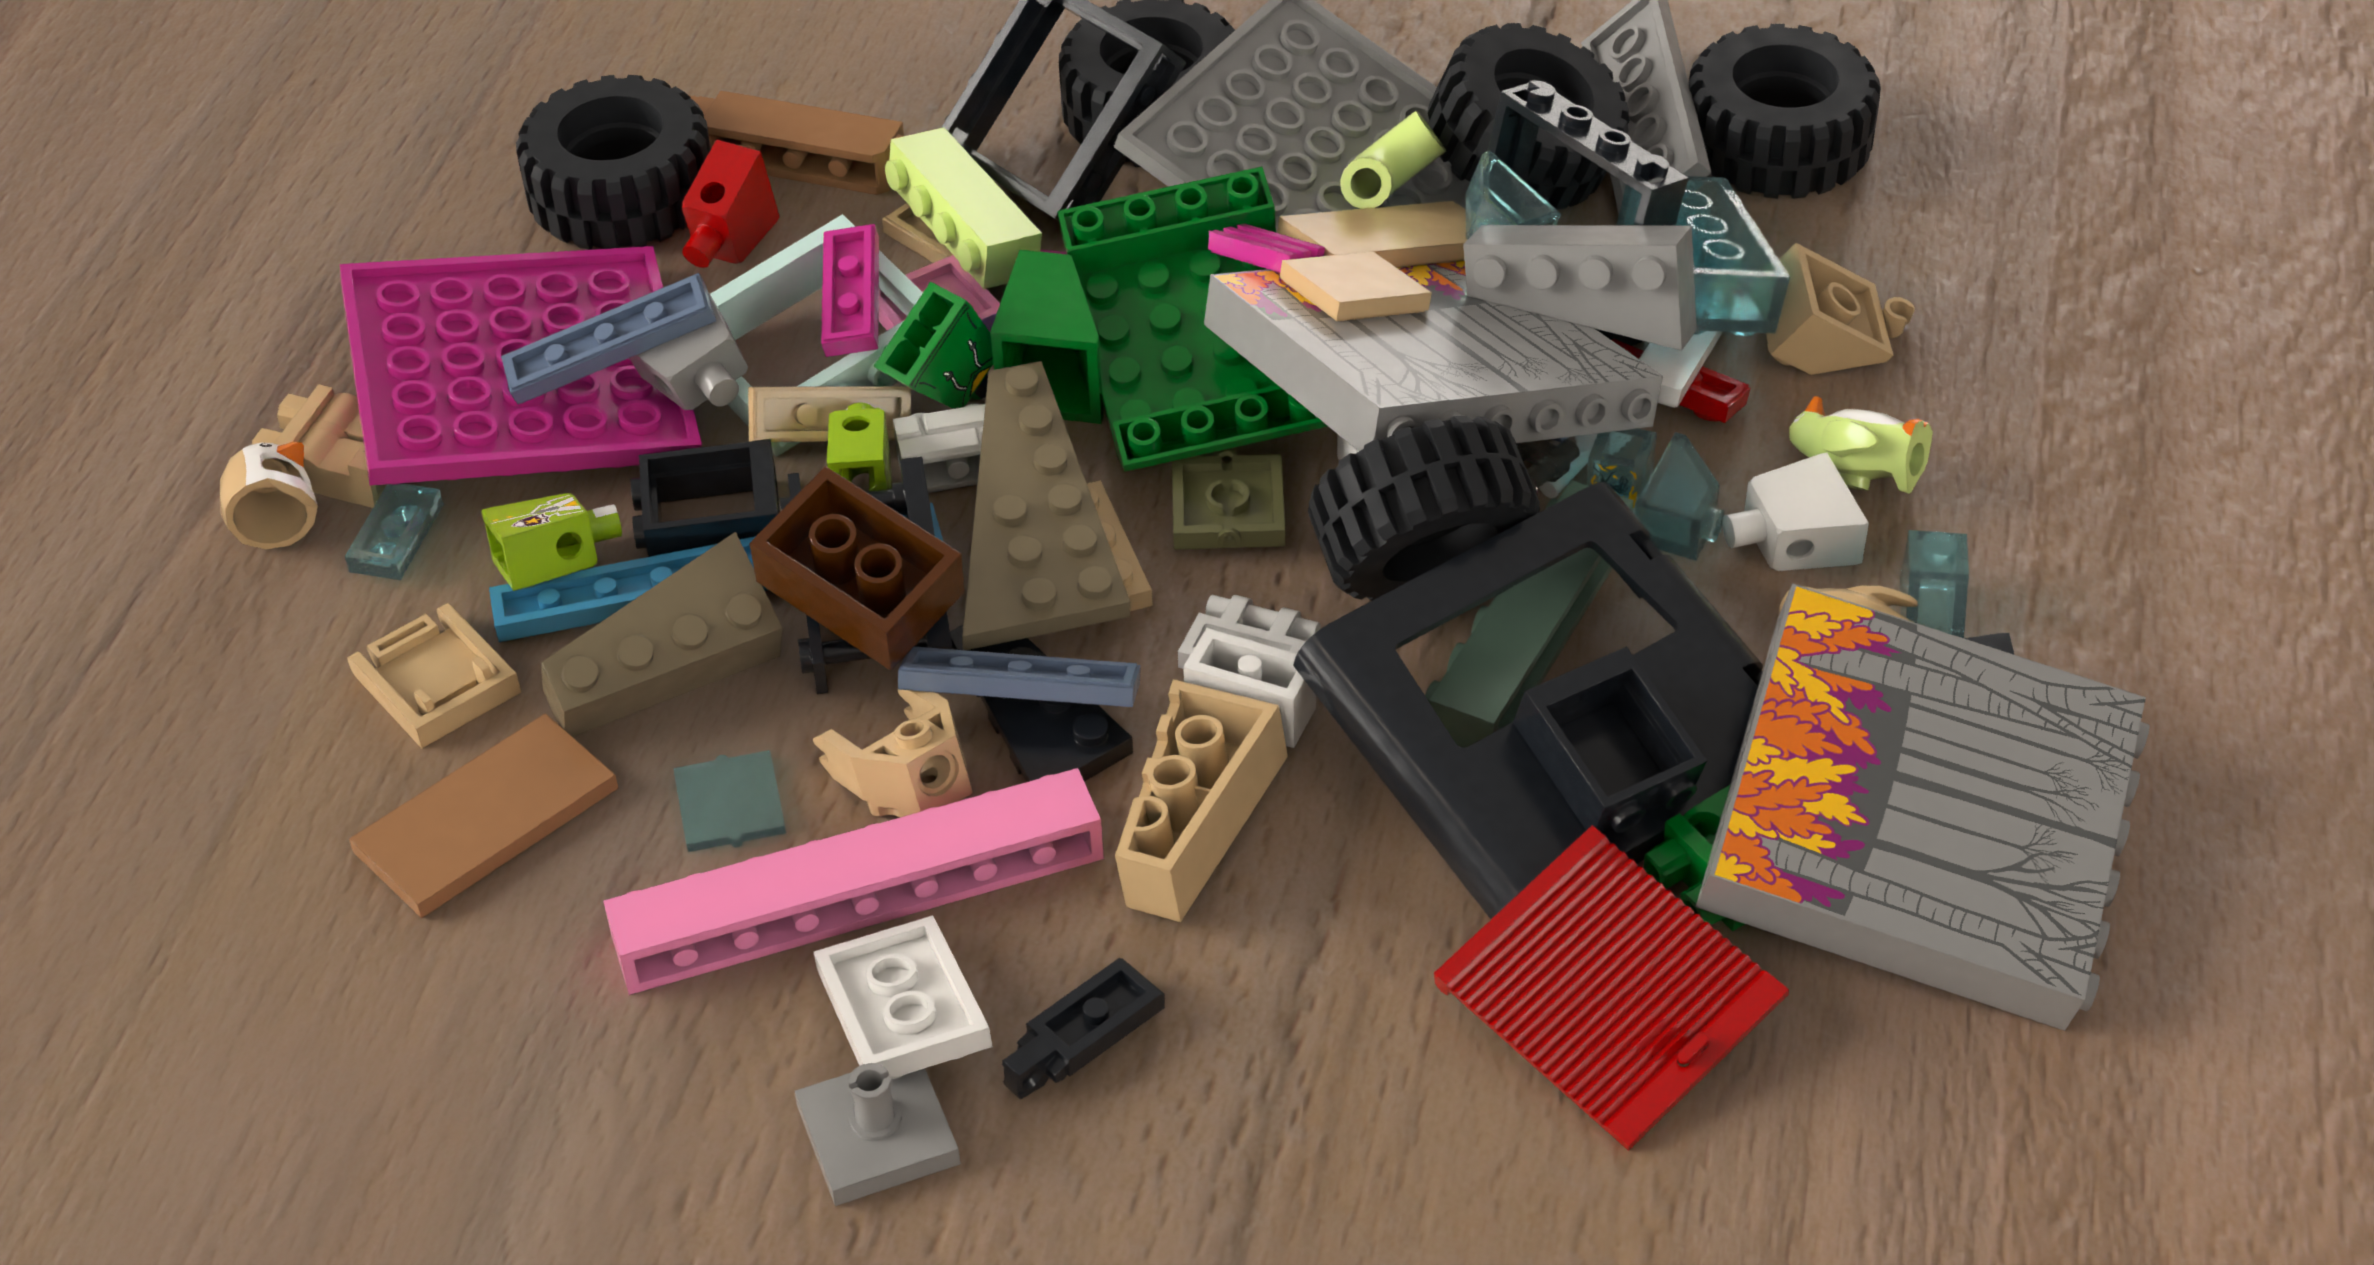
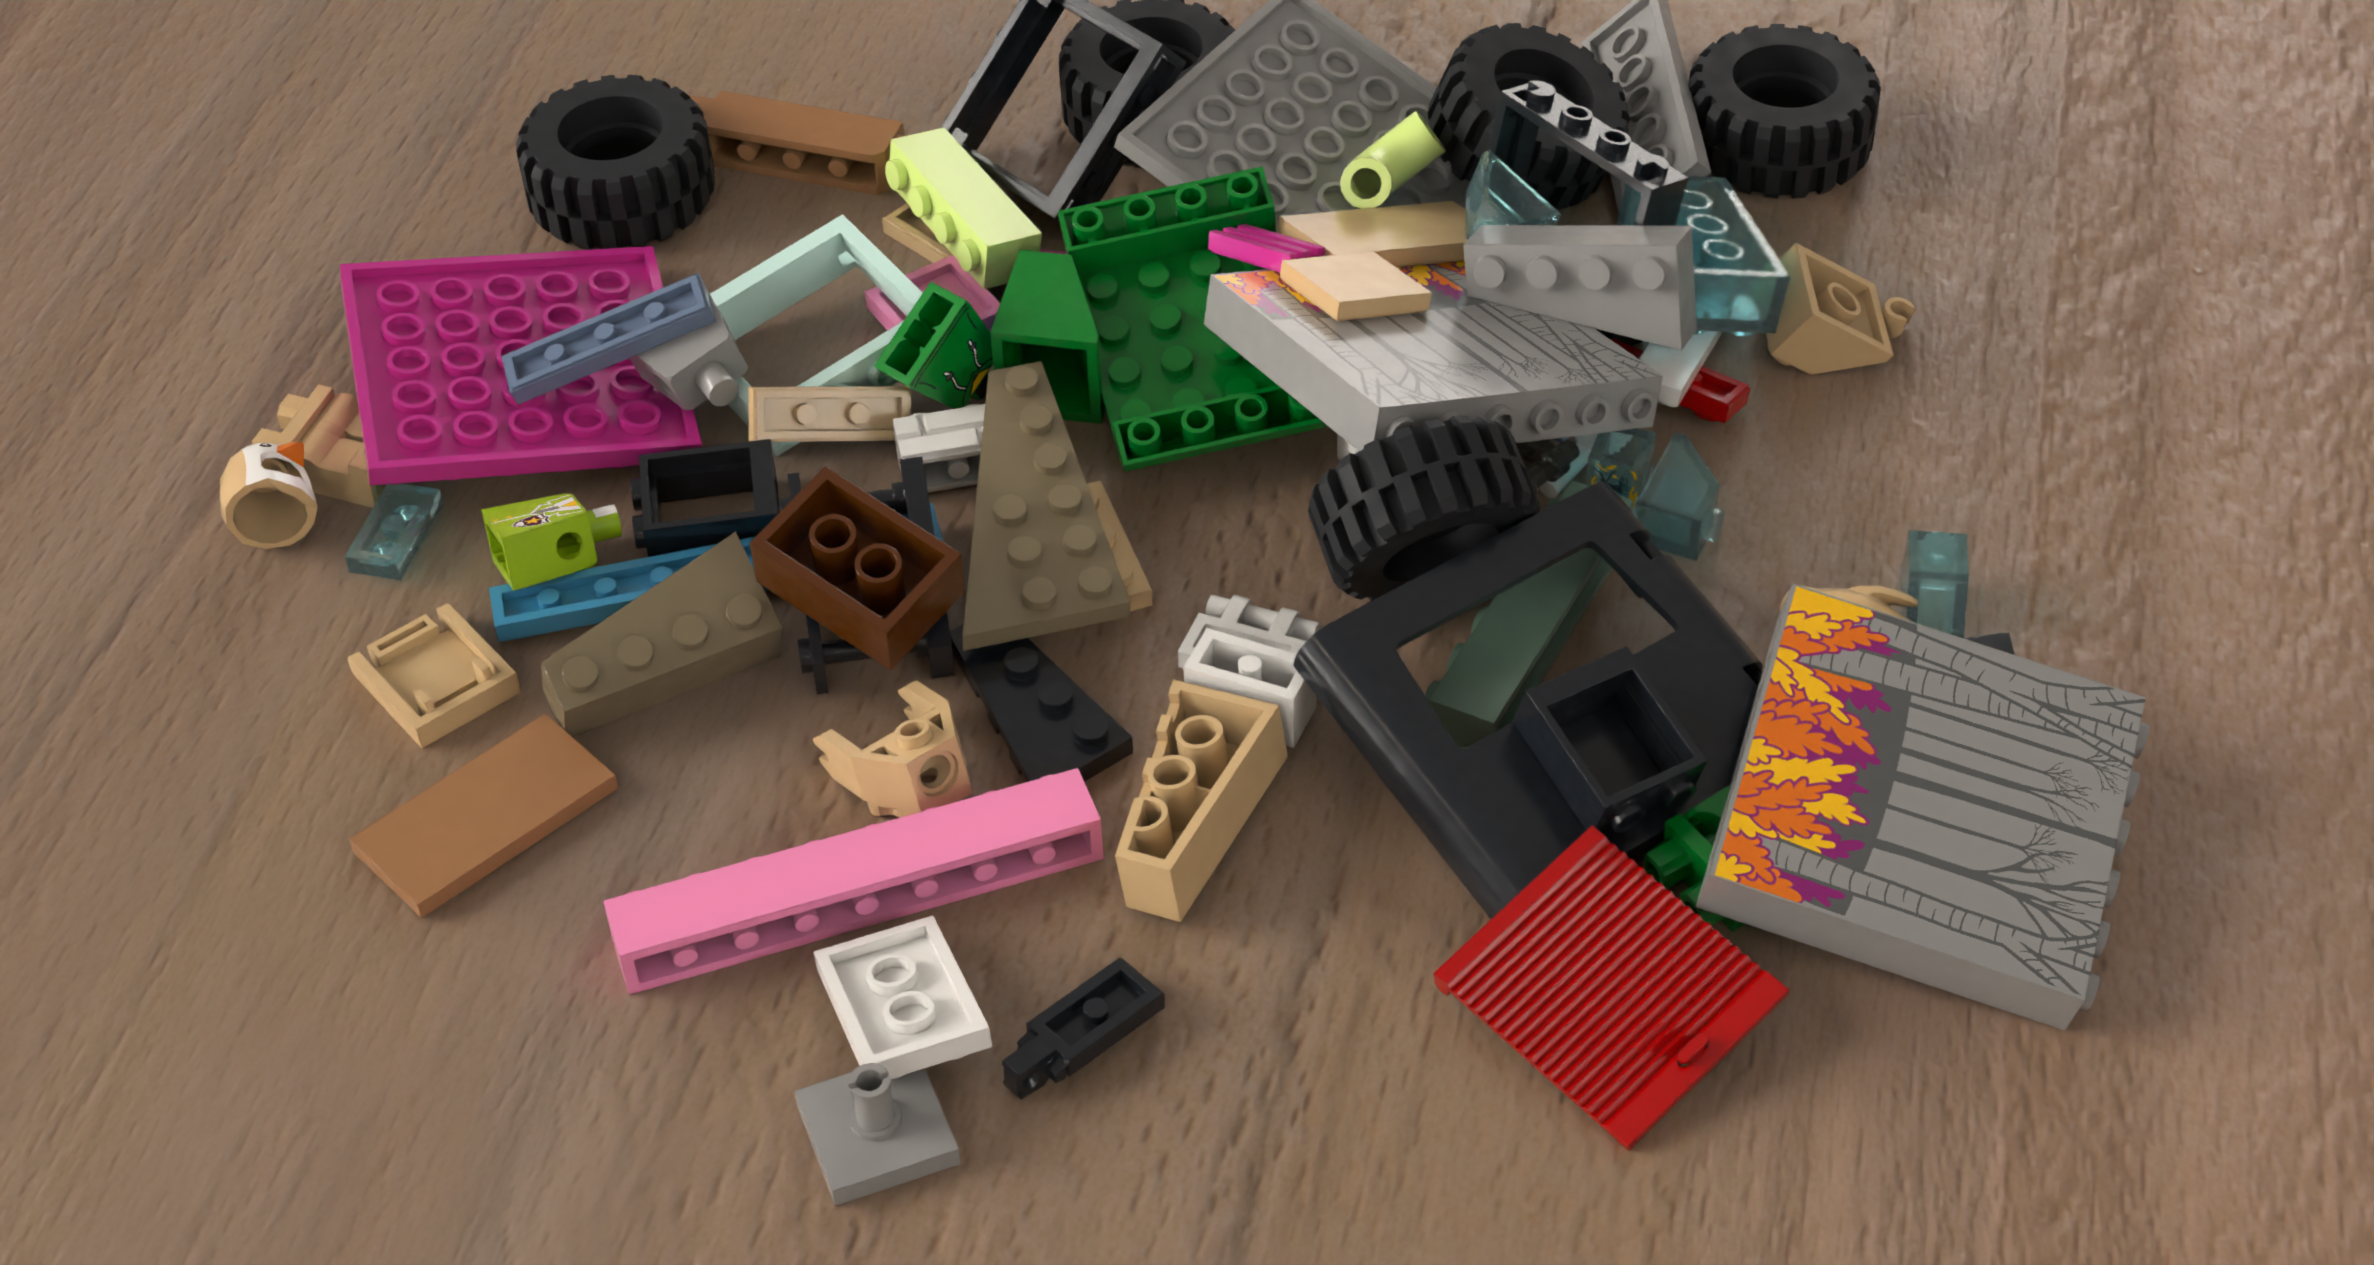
clear light blue piece [673,750,786,852] -> none
red torso [682,140,780,268] -> none
dark pink tile [821,224,879,357] -> none
lime torso [827,403,892,492] -> none
sand blue tile [898,647,1141,707] -> none
olive plate [1172,448,1285,550] -> none
white torso [1722,453,1869,571] -> none
yellowish green animal [1789,396,1933,494] -> none

